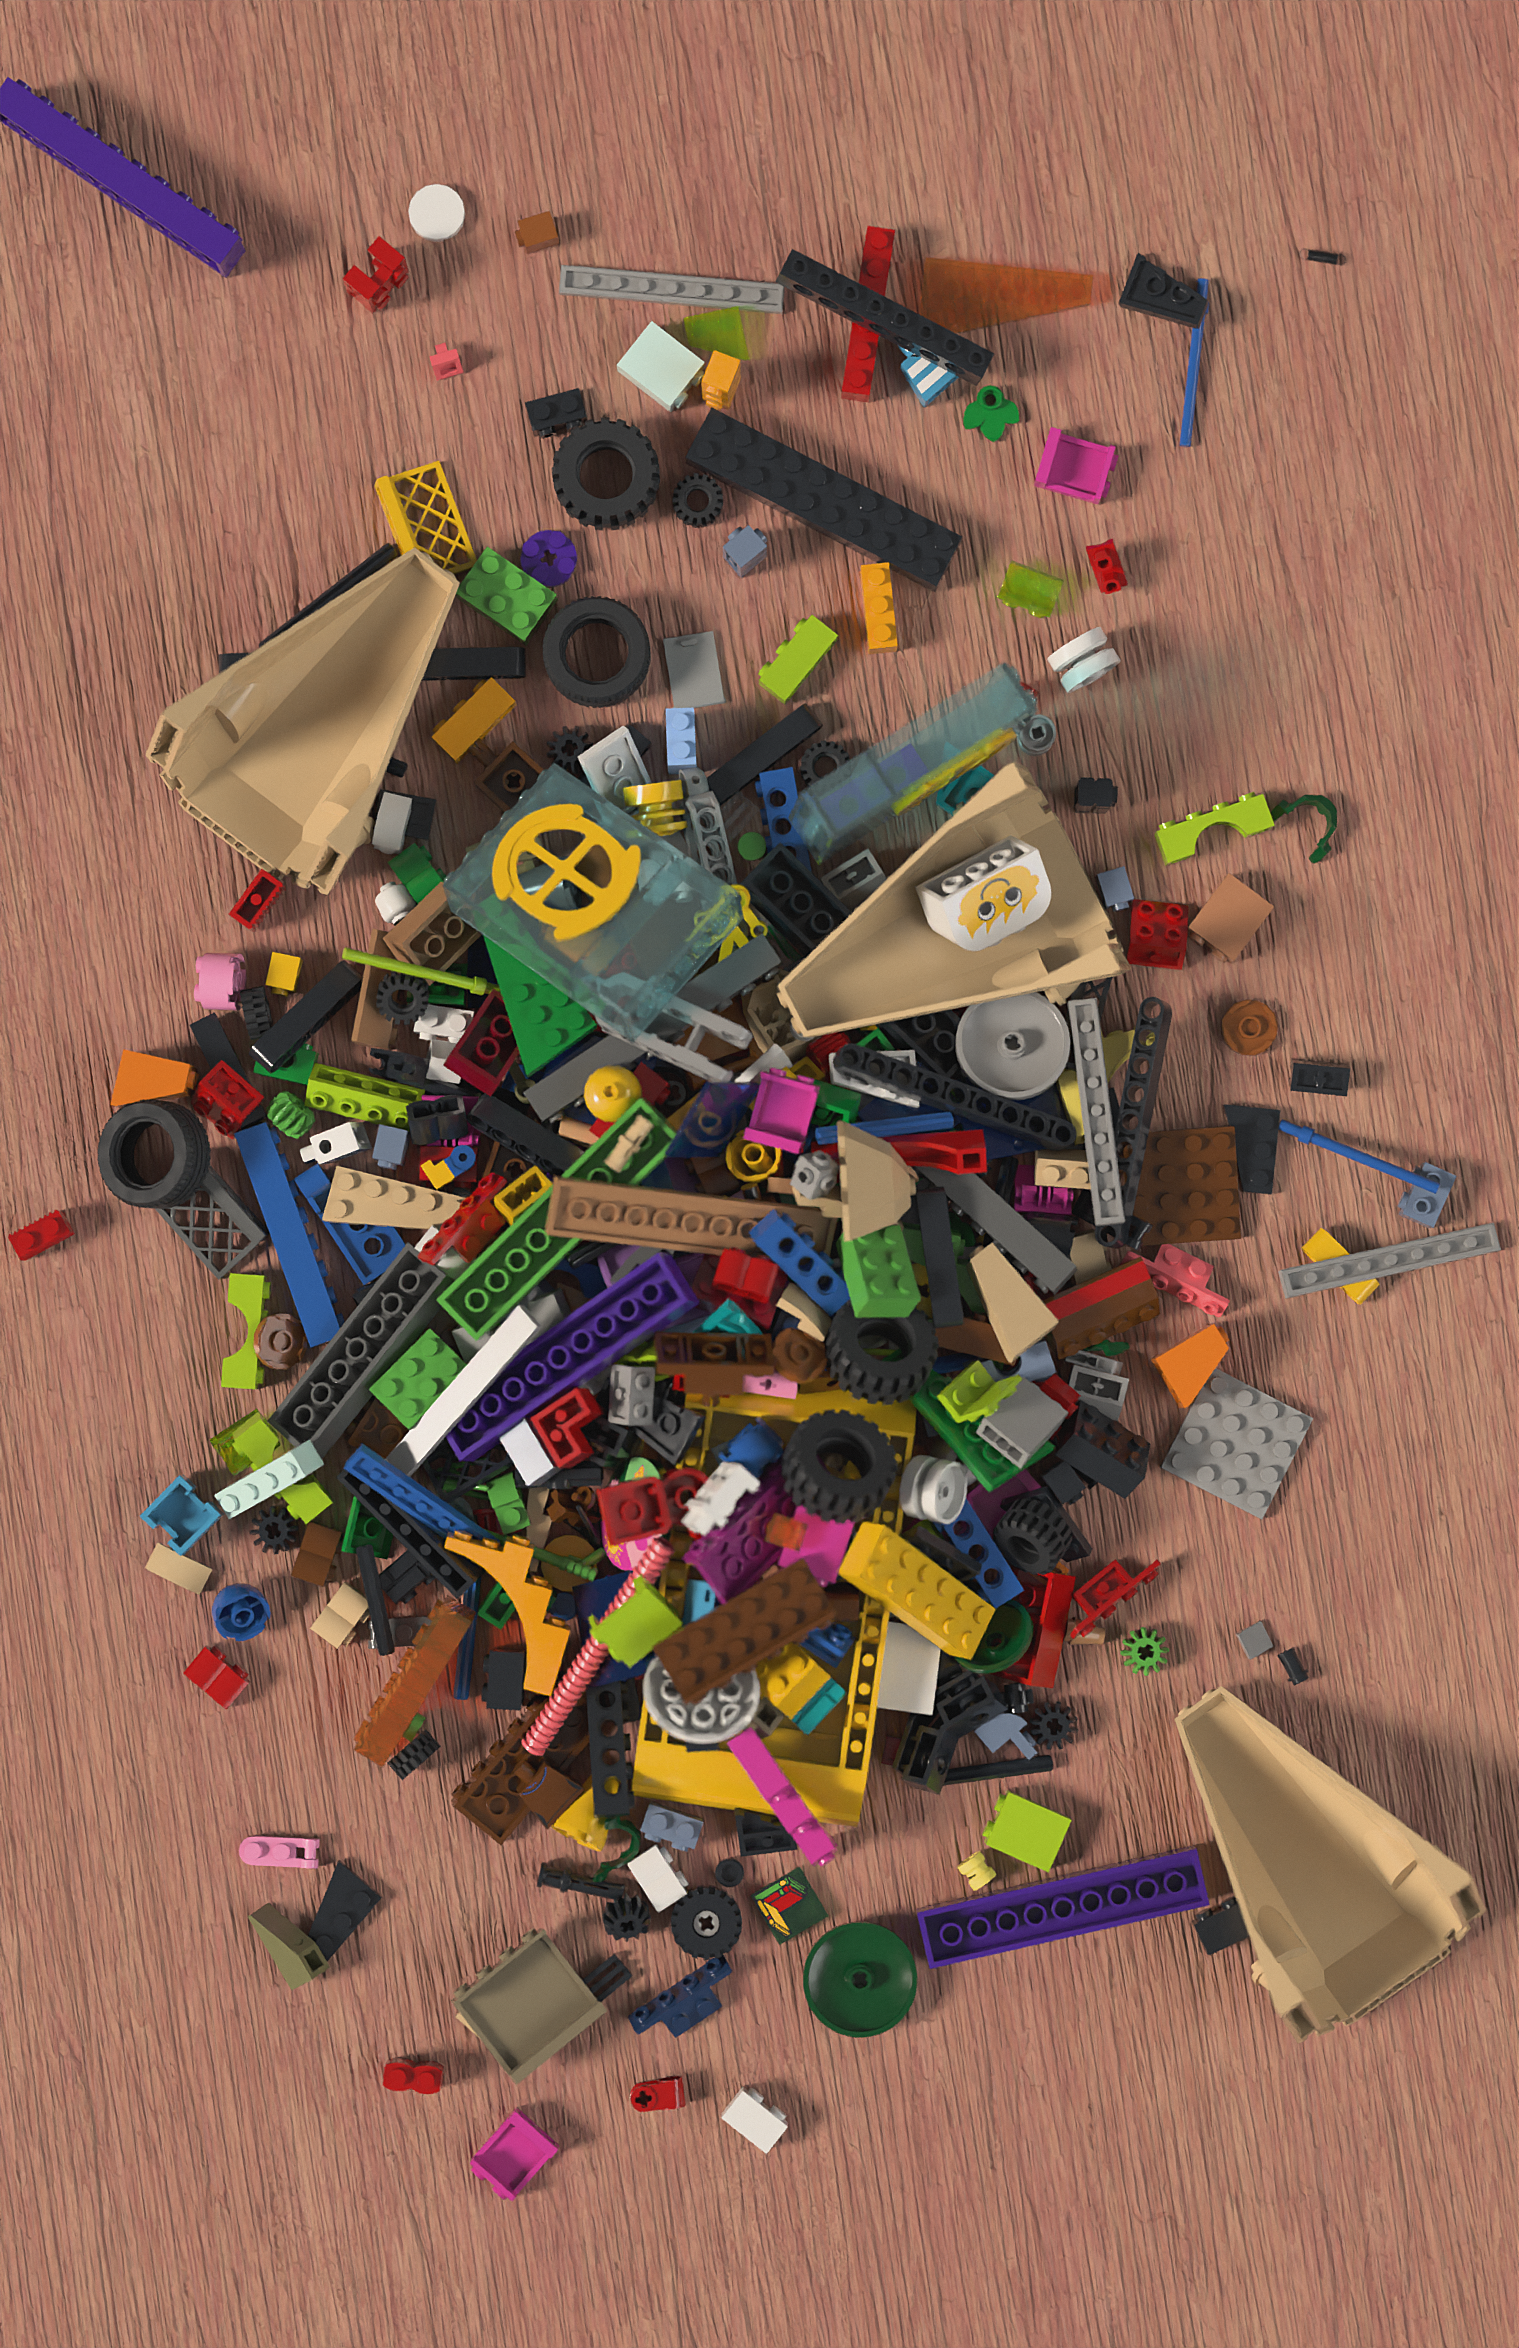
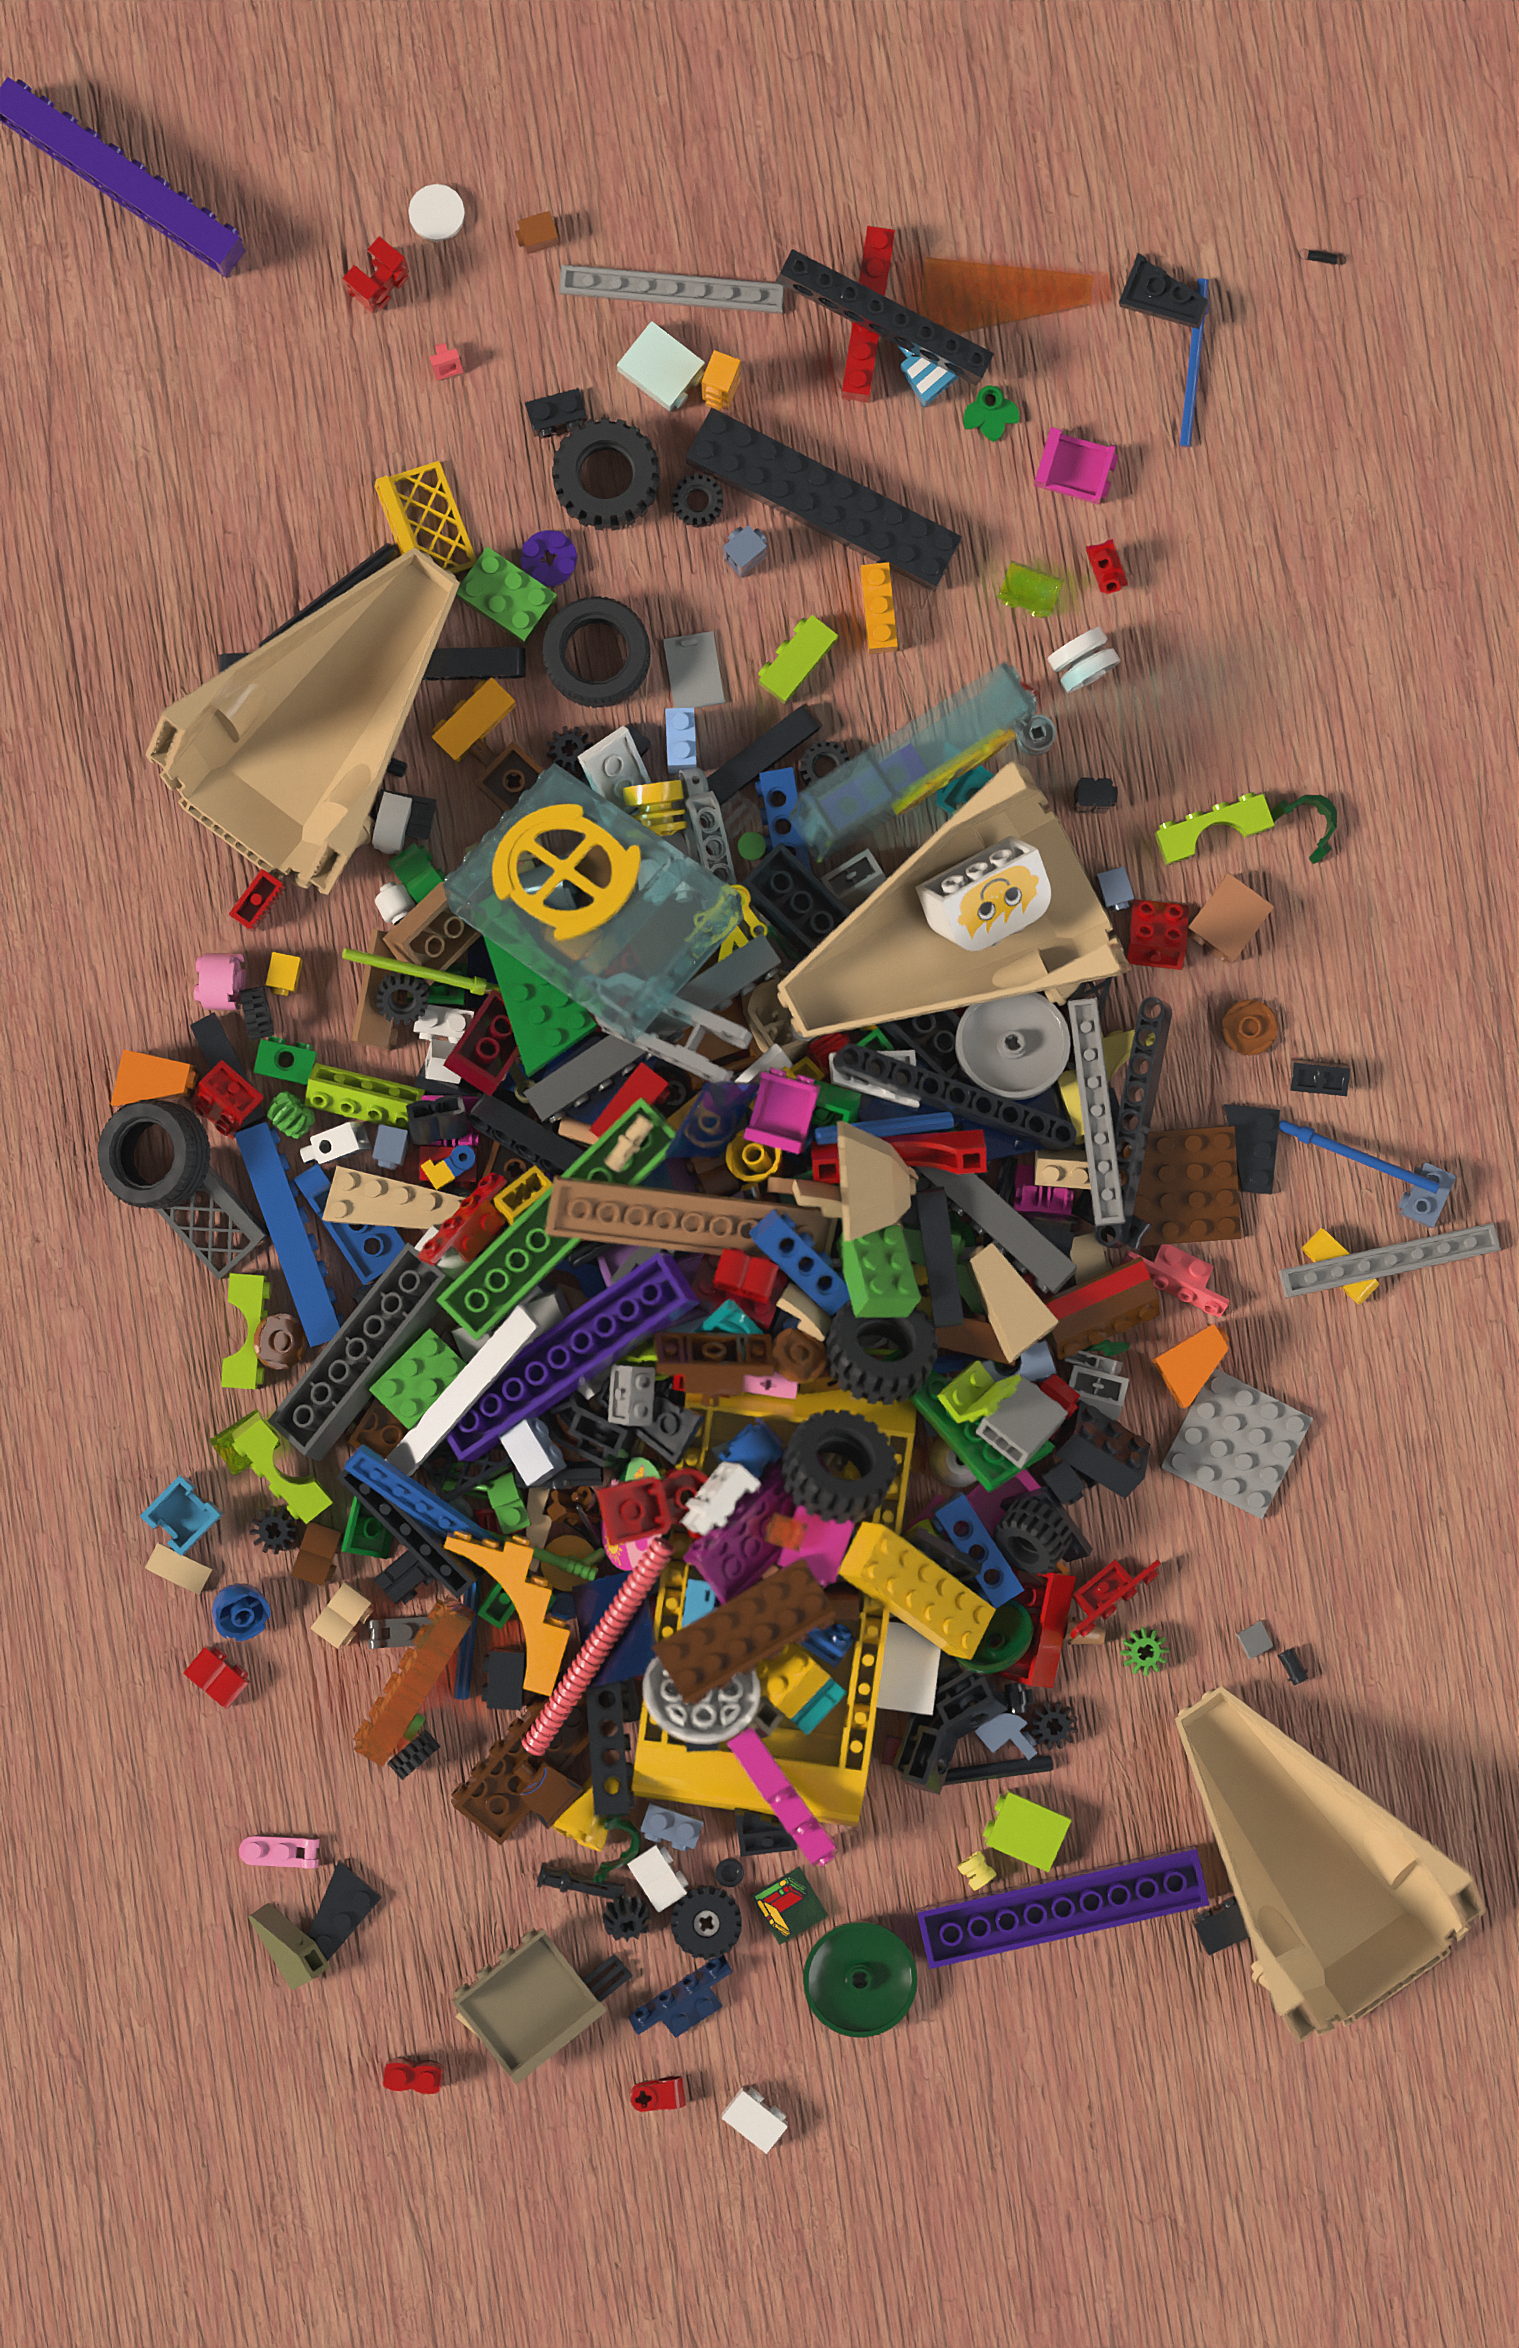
red brick [8,1209,75,1261] -> none
light aqua arch [214,1440,324,1519] -> none
black beam [249,960,363,1074] -> none
black axle [356,1544,395,1656] -> none
black hinge [369,1048,430,1087] -> none
dark pink panel [470,2107,559,2201] -> none
red brick [530,1388,603,1468] -> none
yellow cylinder [584,1065,642,1123] -> none
lime panel [588,1574,683,1667] -> none
clear neon green wing [683,306,750,360] -> none
light grey brick [790,1151,840,1200] -> none
white wheel [900,1455,967,1524] -> none

